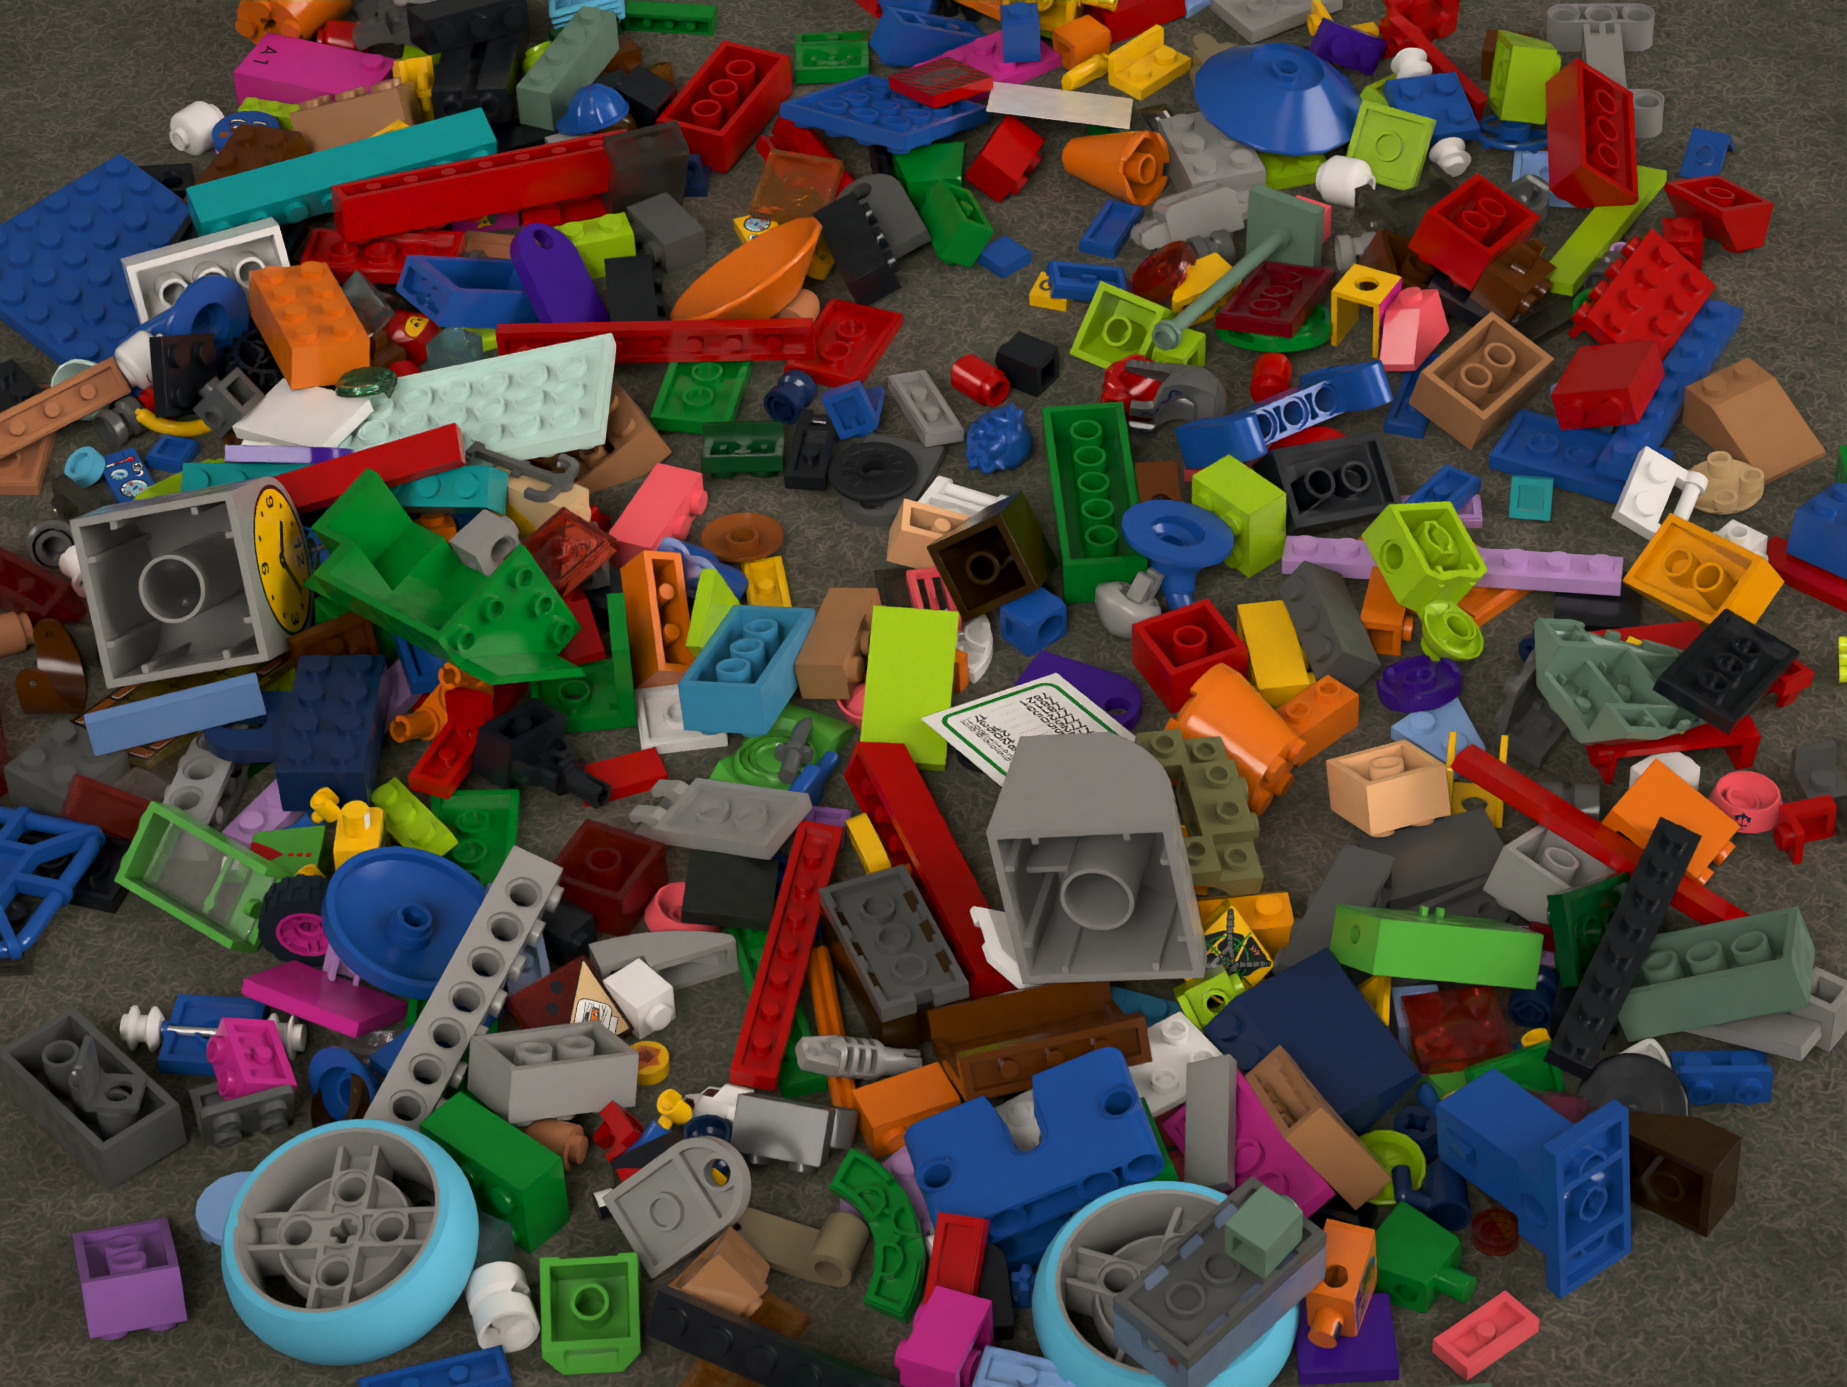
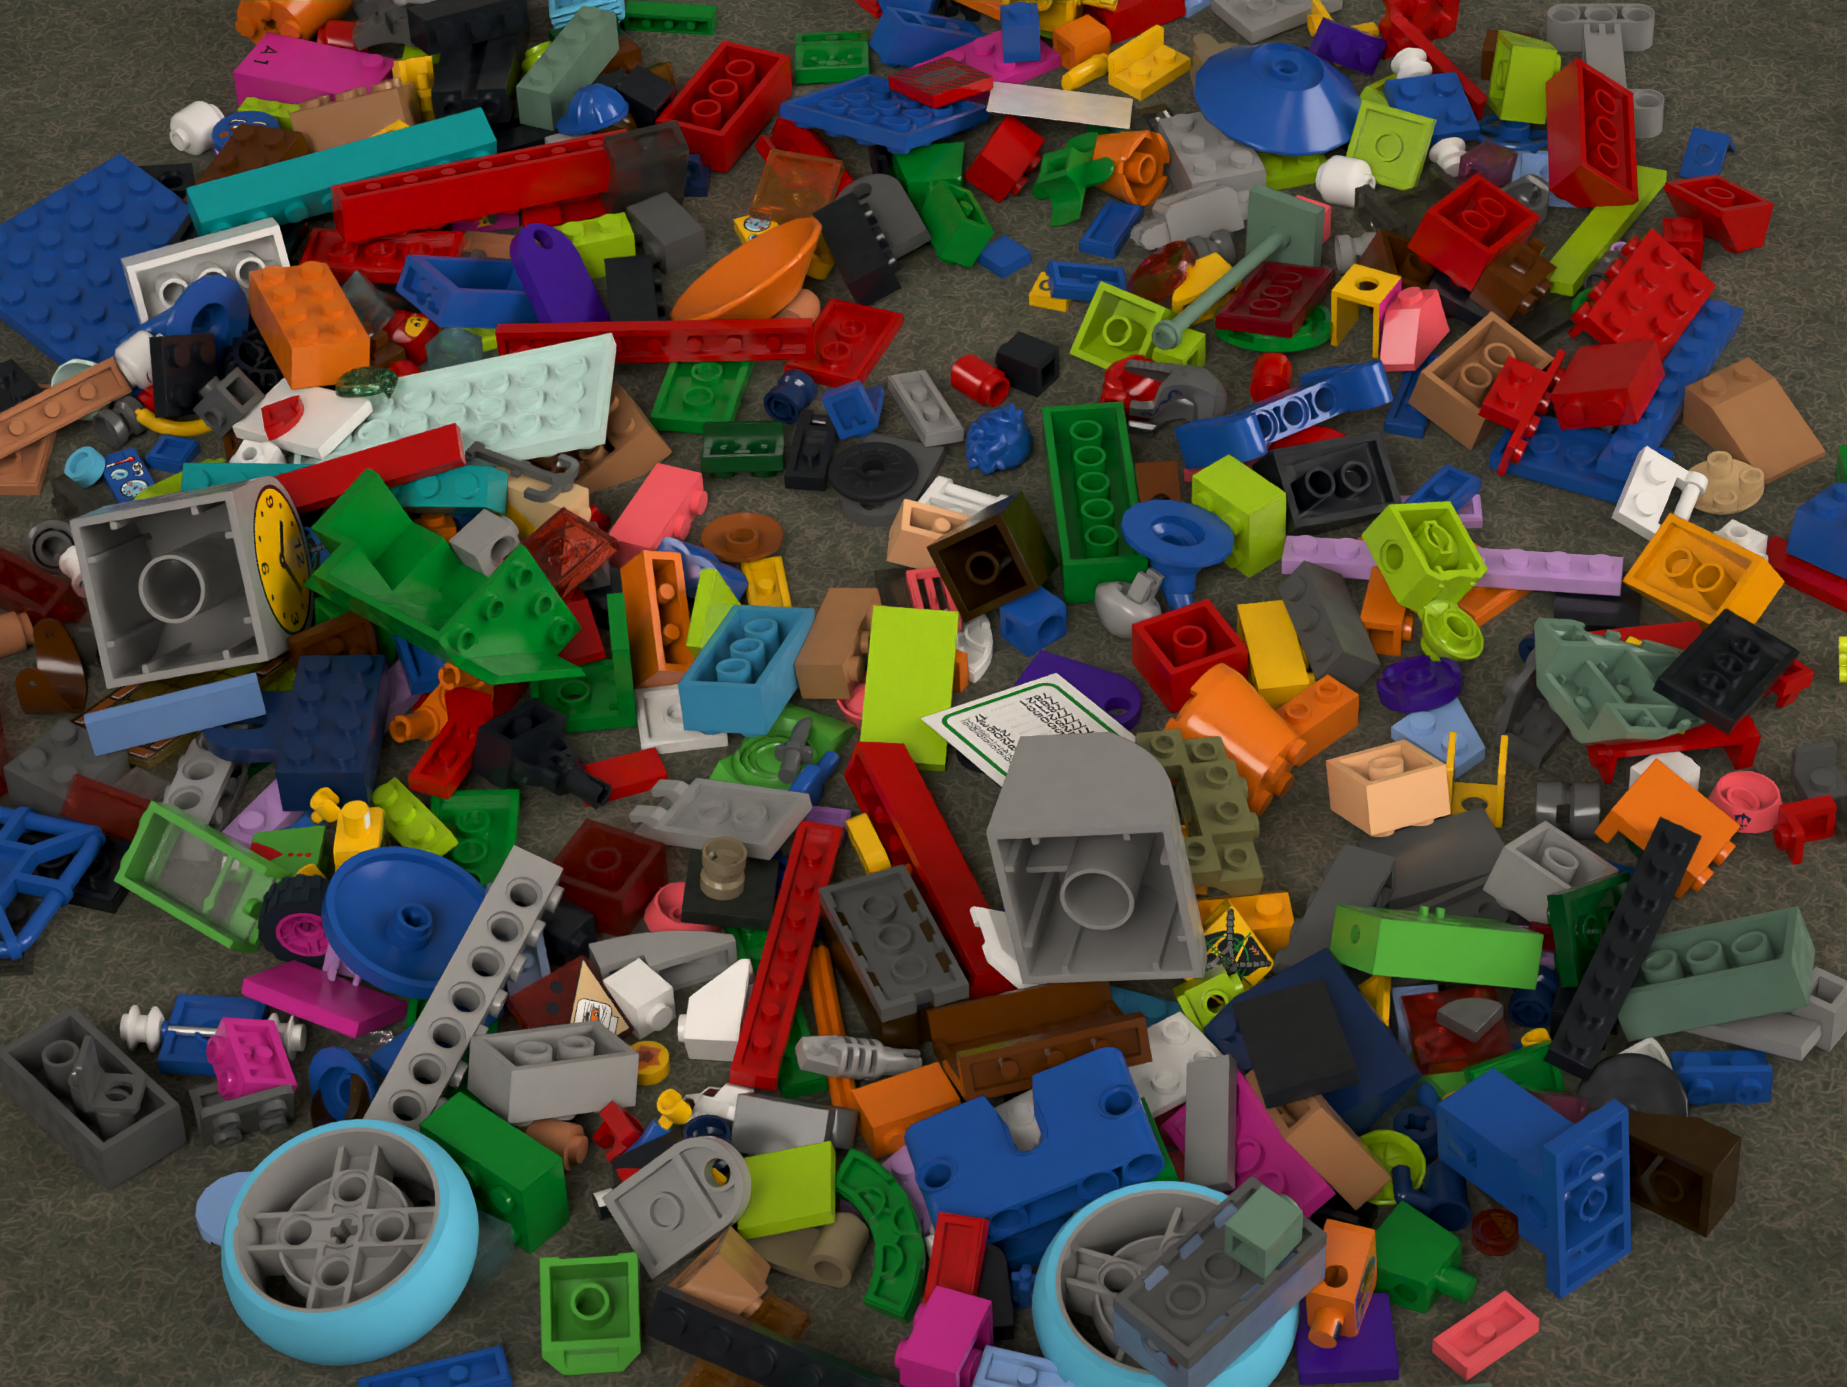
medium lavender slope [72,1217,187,1340] -> none
tile [225,445,354,464] -> none
white wheel [464,1261,540,1354] -> none
red tile [1451,744,1751,925] -> none
teal tile [1509,475,1554,521] -> none
none -> red tile [261,395,304,441]
none -> white slope [678,959,755,1061]
none -> dark tan wheel [699,837,747,901]
none -> lime tile [737,1141,836,1240]
none -> green piece [1032,132,1114,227]
none -> black tile [1232,978,1360,1109]
none -> flat silver tile [1437,998,1504,1043]
none -> clear pink brick [1457,140,1518,188]
none -> red bracket [1478,349,1566,476]

